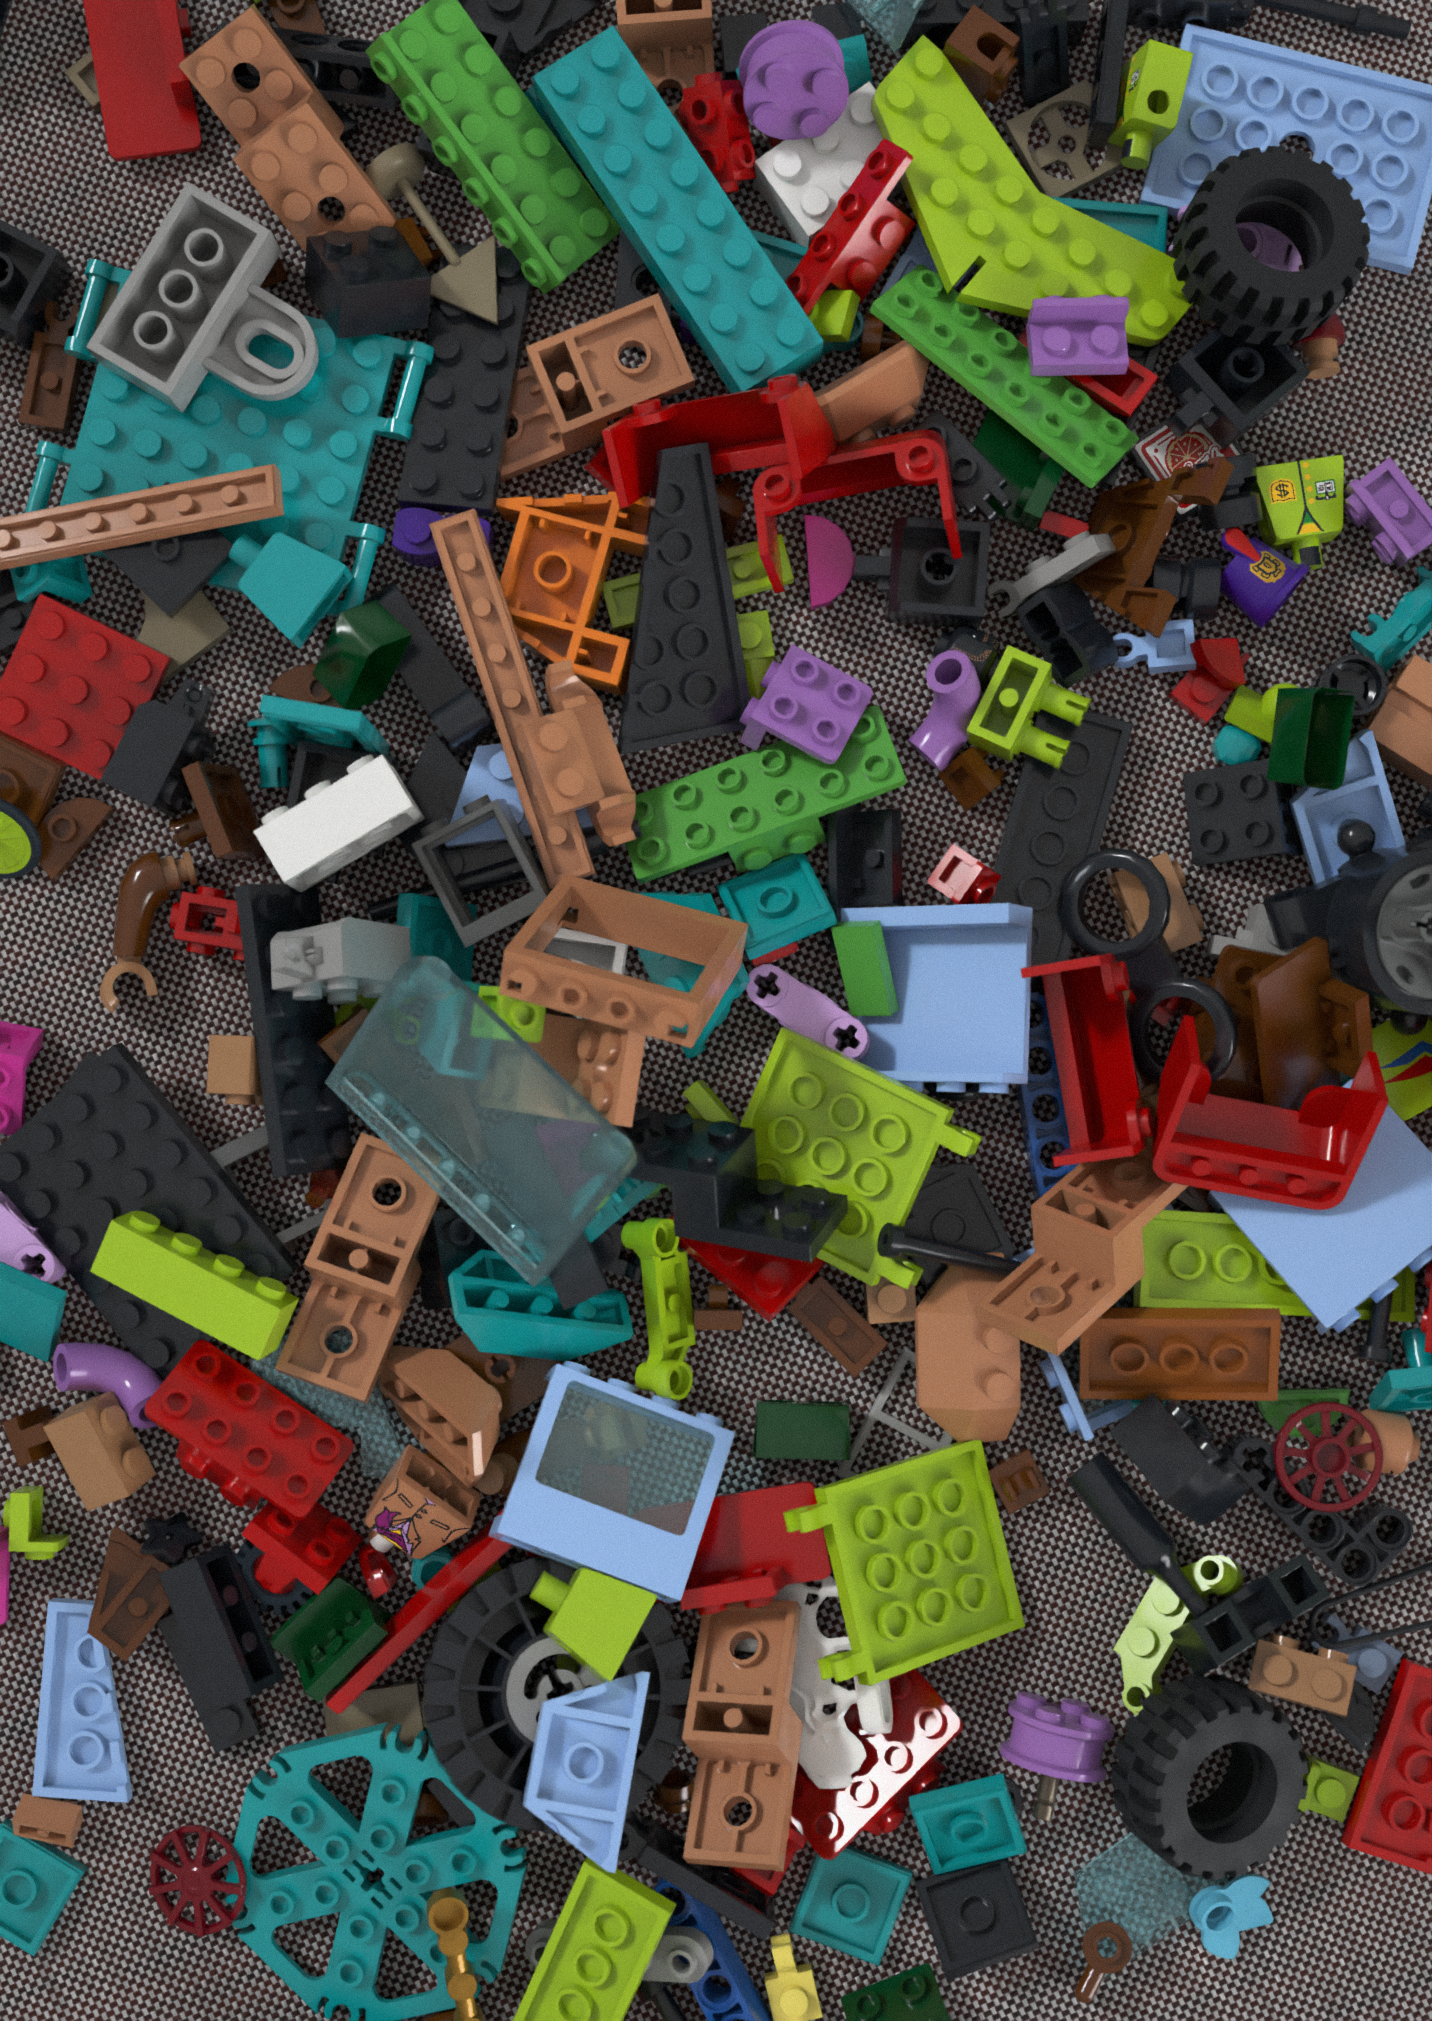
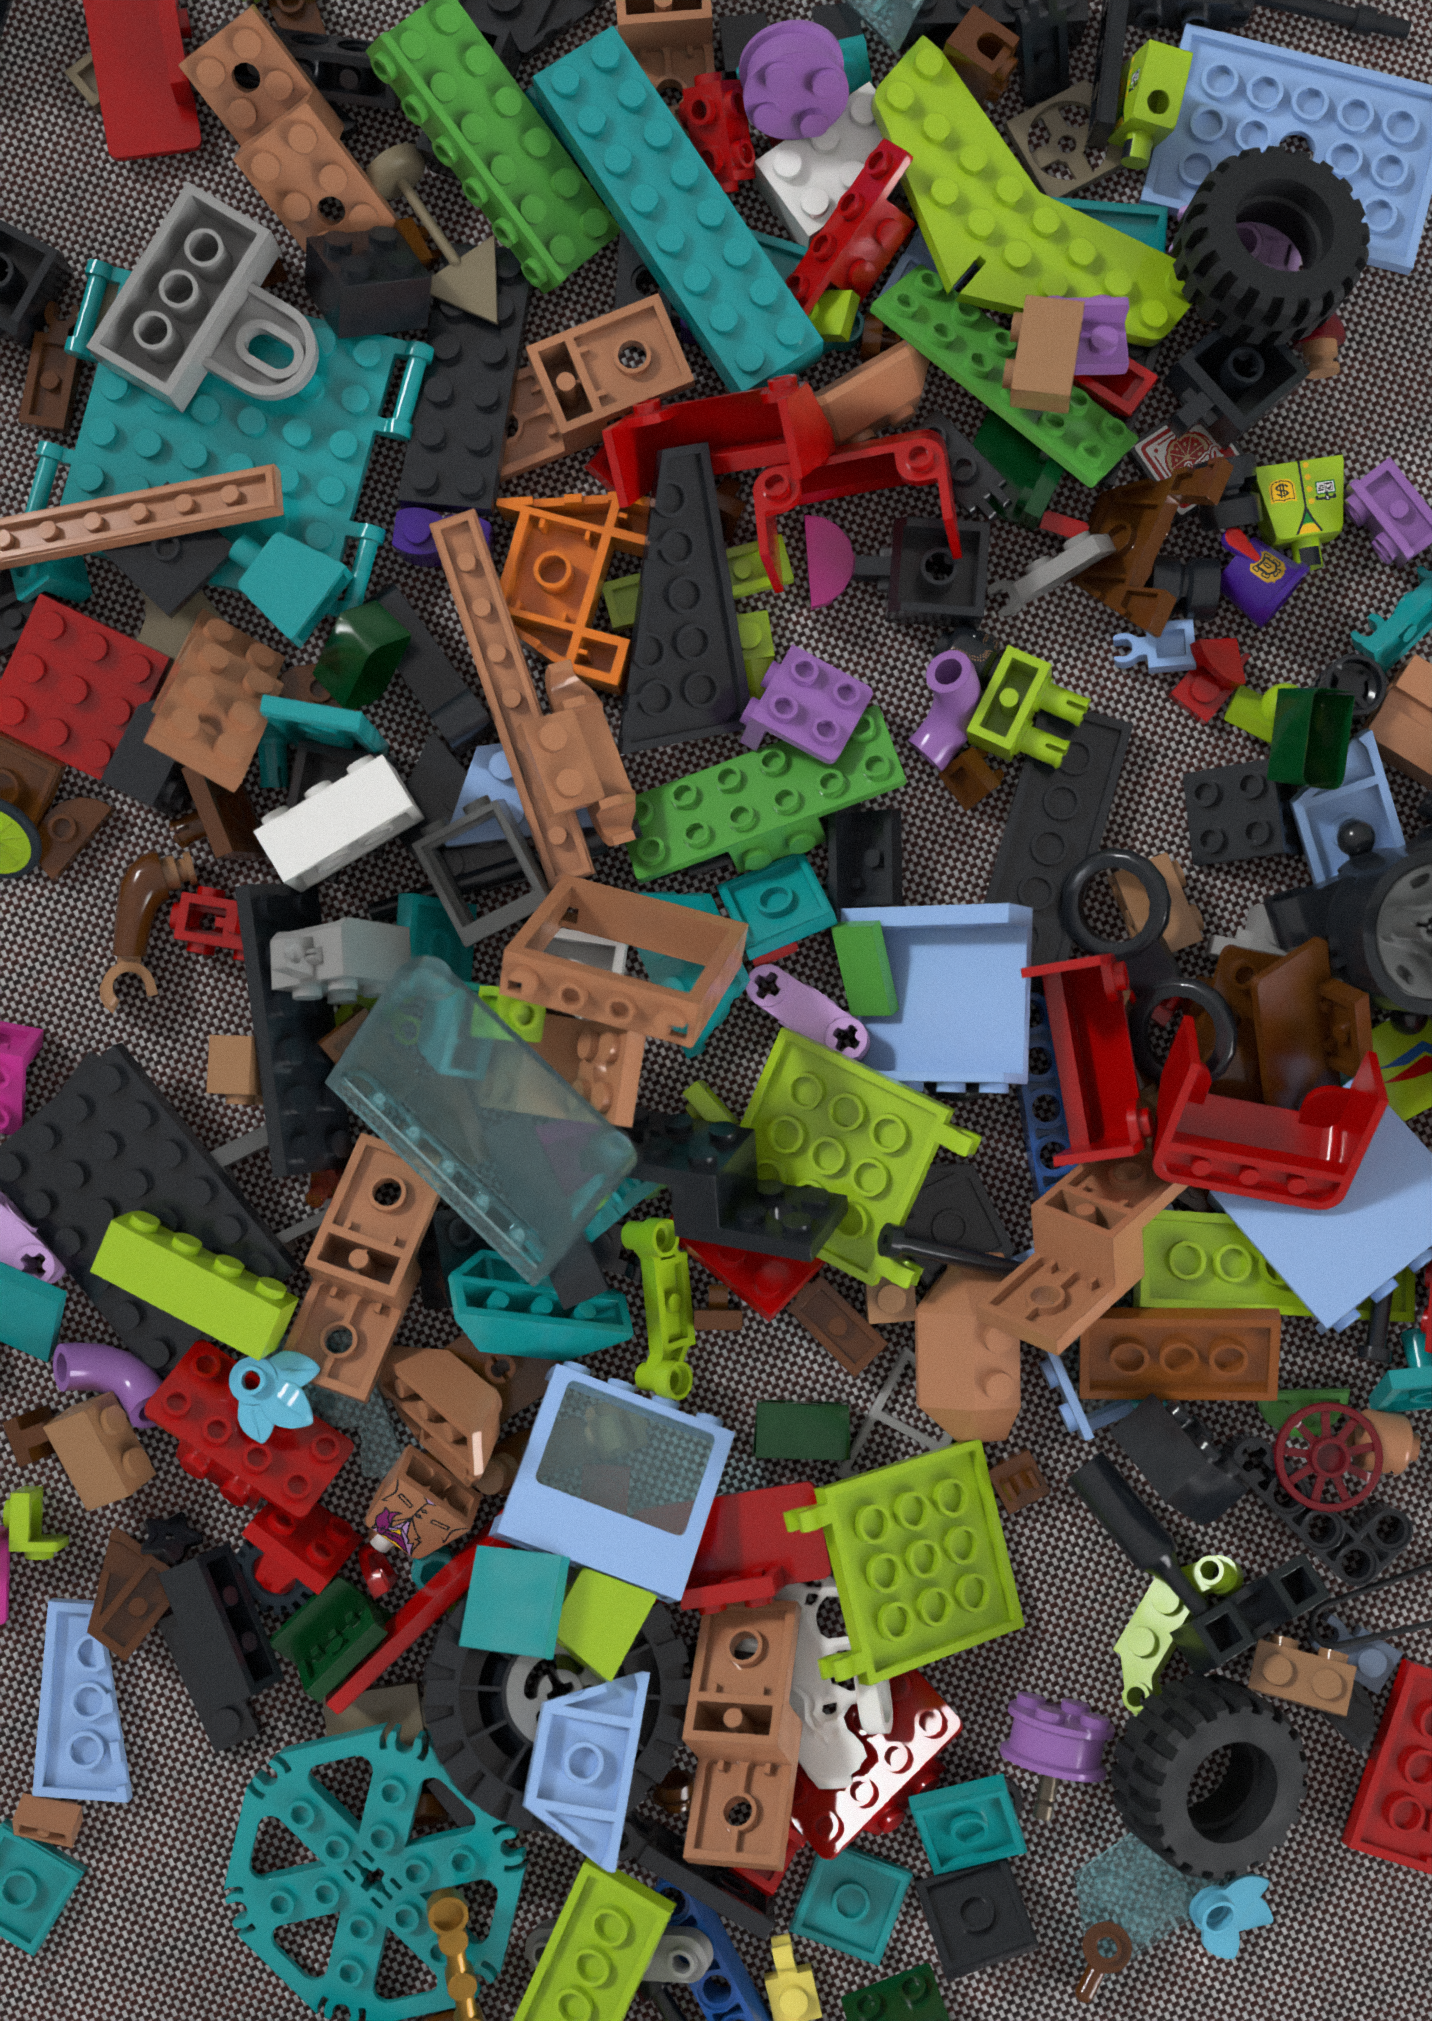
dark red wheel [148,1825,247,1937] -> none
bracket [926,843,1002,905] -> none
black brick [1017,580,1119,689] -> none
teal tile [1211,725,1262,767] -> none
lime bracket [1298,1752,1360,1823] -> none
none -> nougat bracket [143,608,286,793]
none -> medium azure plate [229,1351,321,1444]
none -> teal tile [459,1545,570,1660]
none -> medium nougat brick [1002,295,1085,414]

